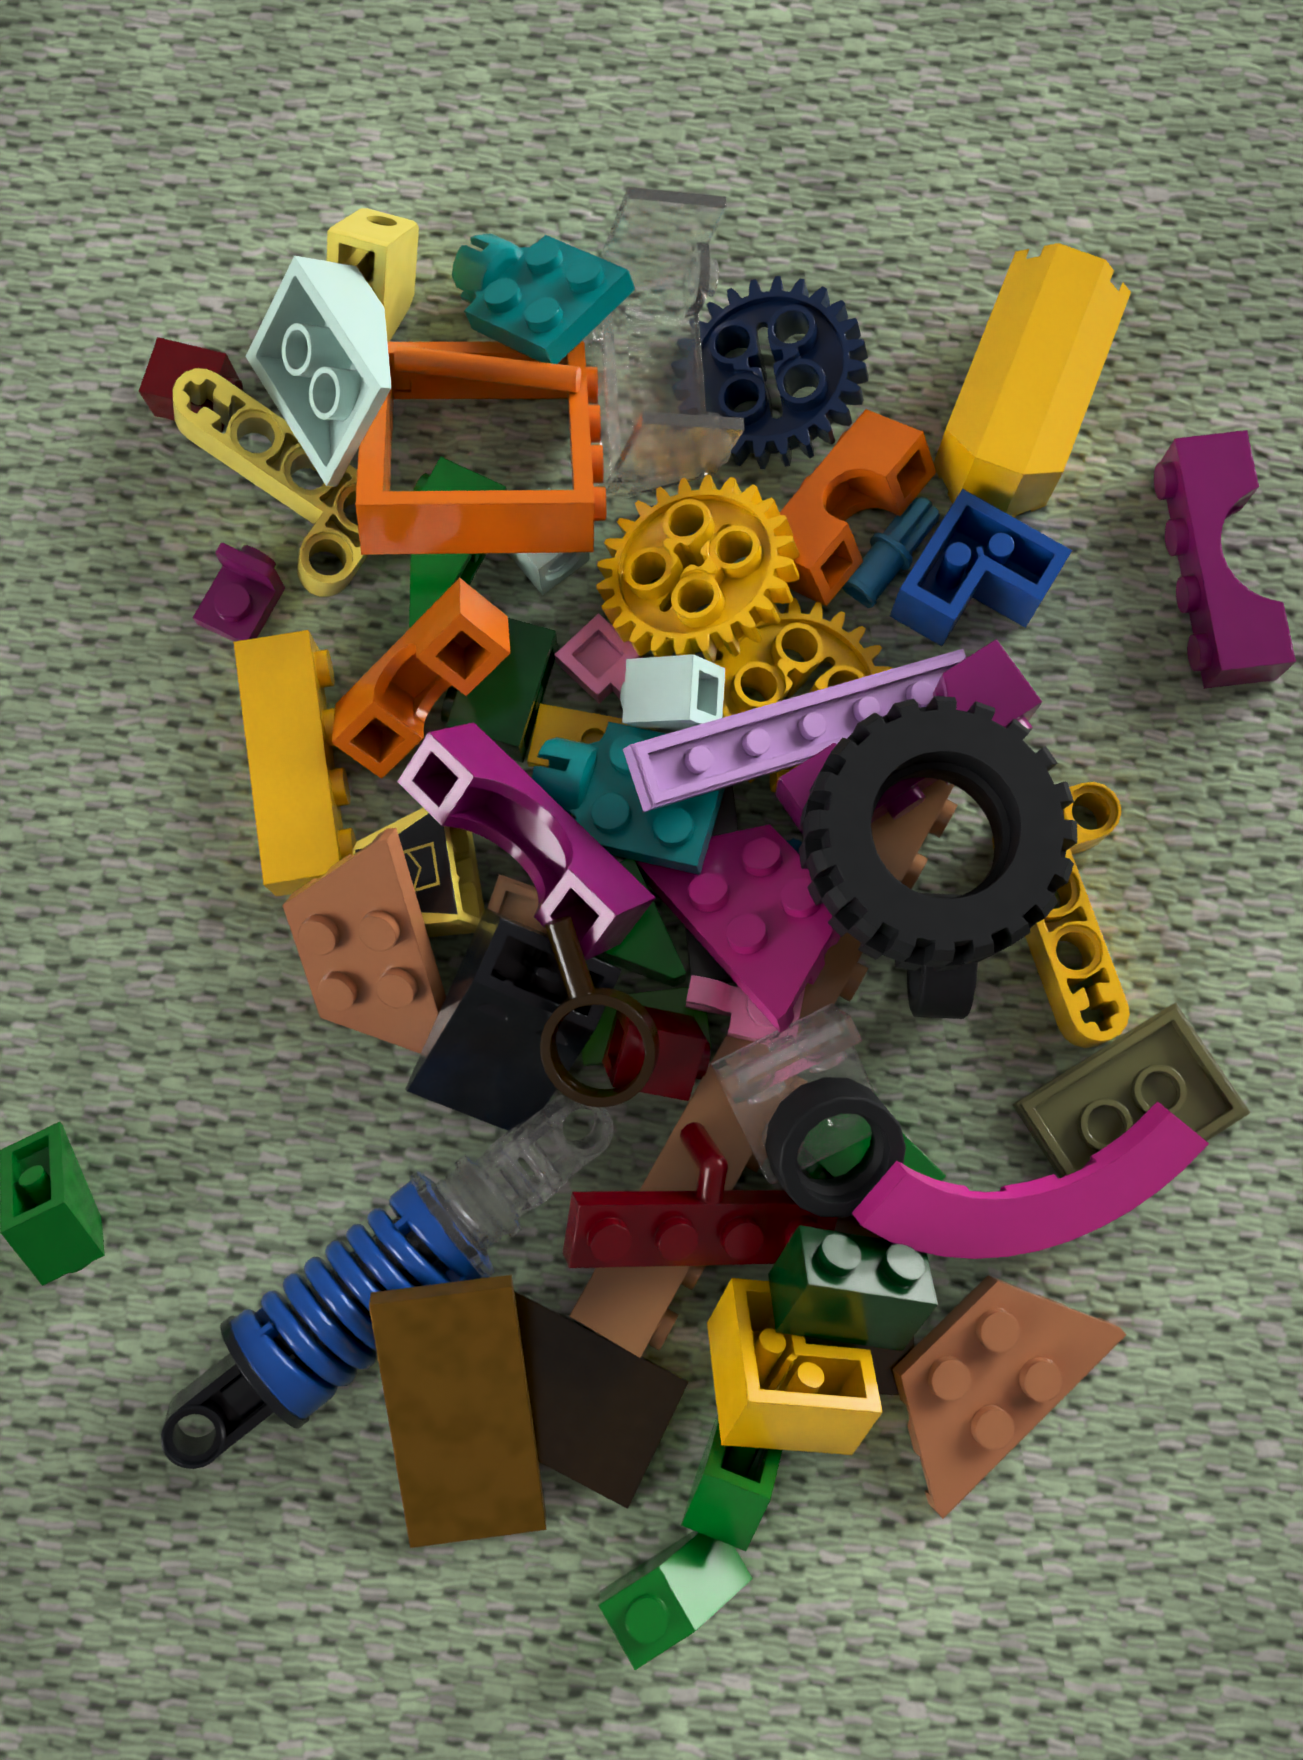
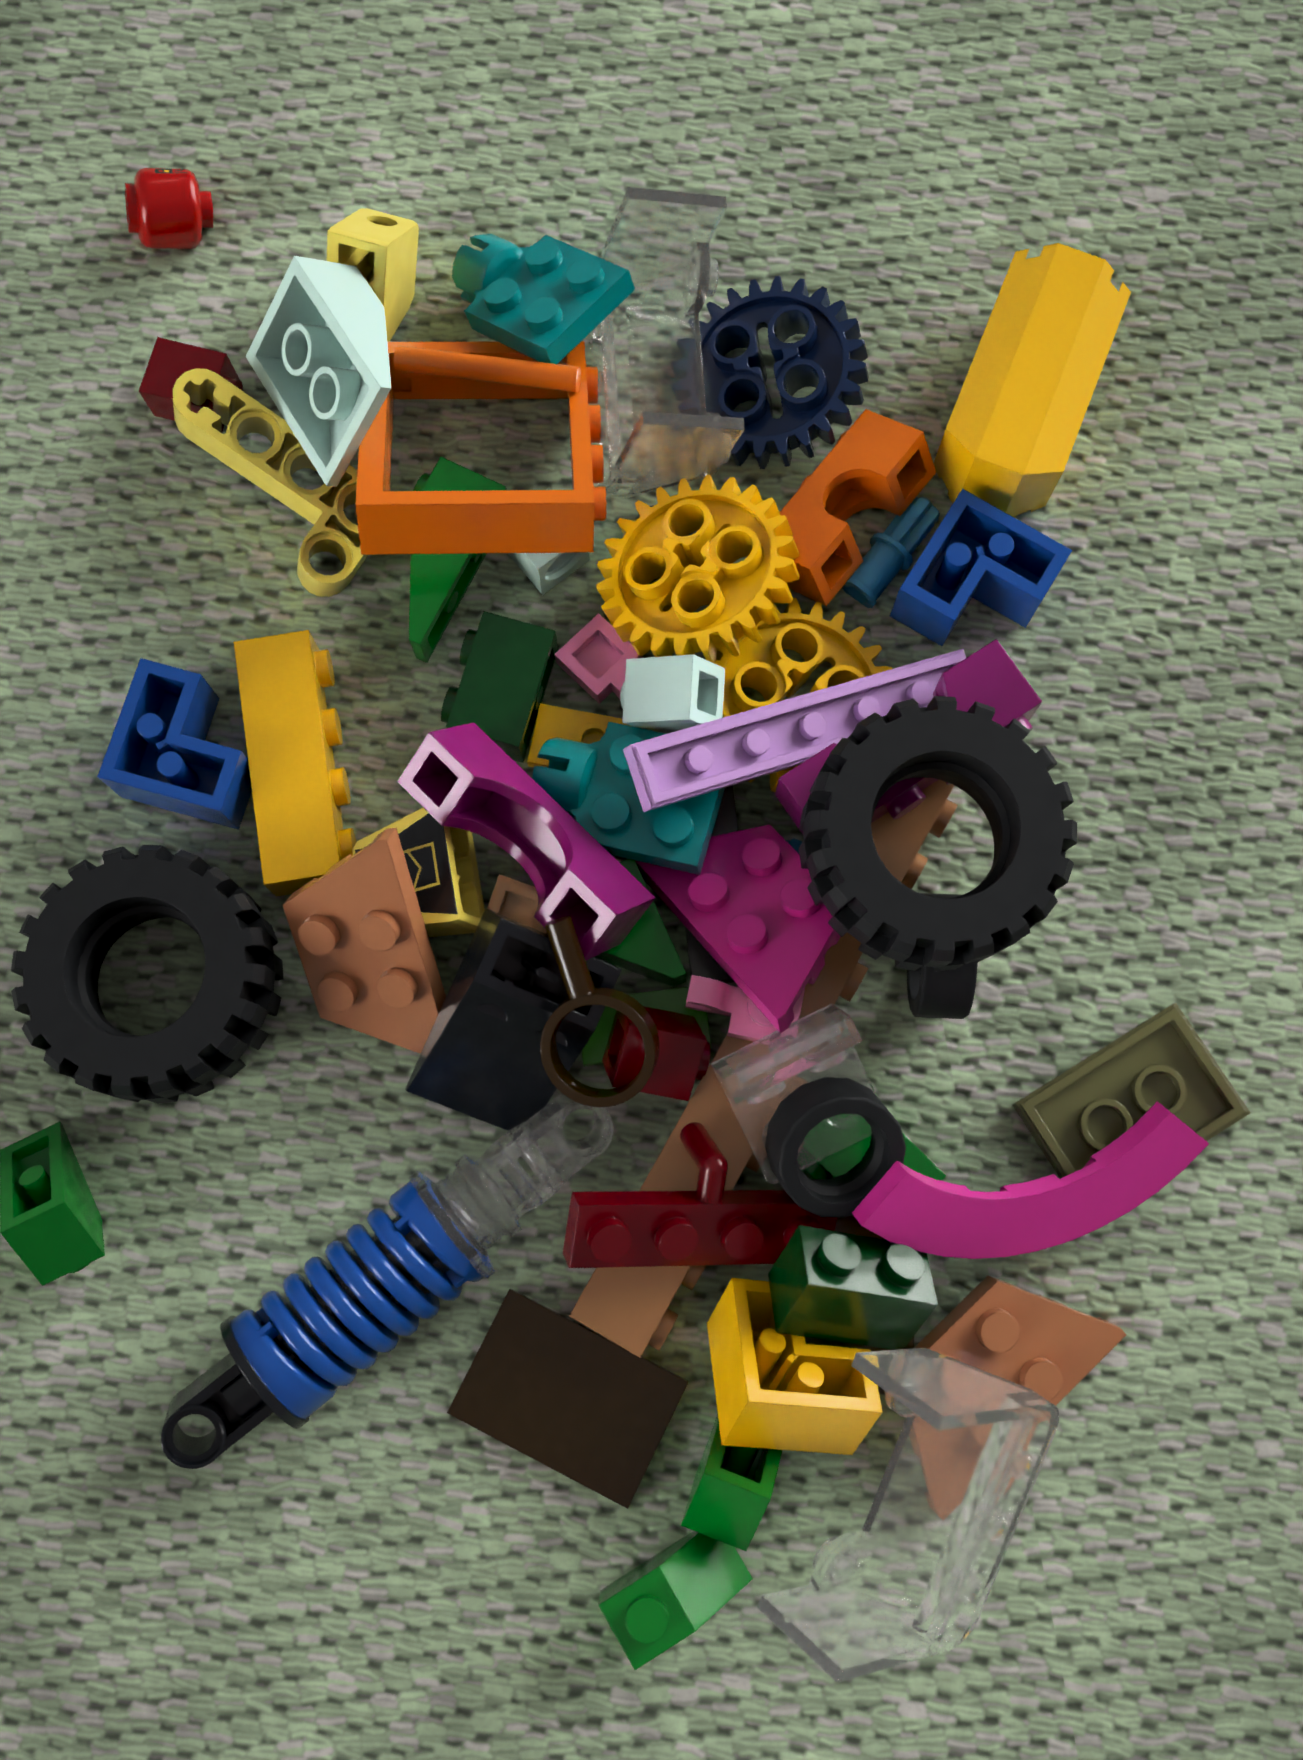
magenta bracket [192,542,285,642] -> none
orange arch [332,578,510,779] -> none
pearl gold tile [369,1274,547,1548] -> none
yellow beam [992,782,1130,1048] -> none
magenta arch [1154,430,1296,689] -> none
none -> black tyre [11,845,284,1104]
none -> blue brick [97,658,252,830]
none -> red head [125,168,213,249]
none -> clear windscreen [757,1348,1059,1683]

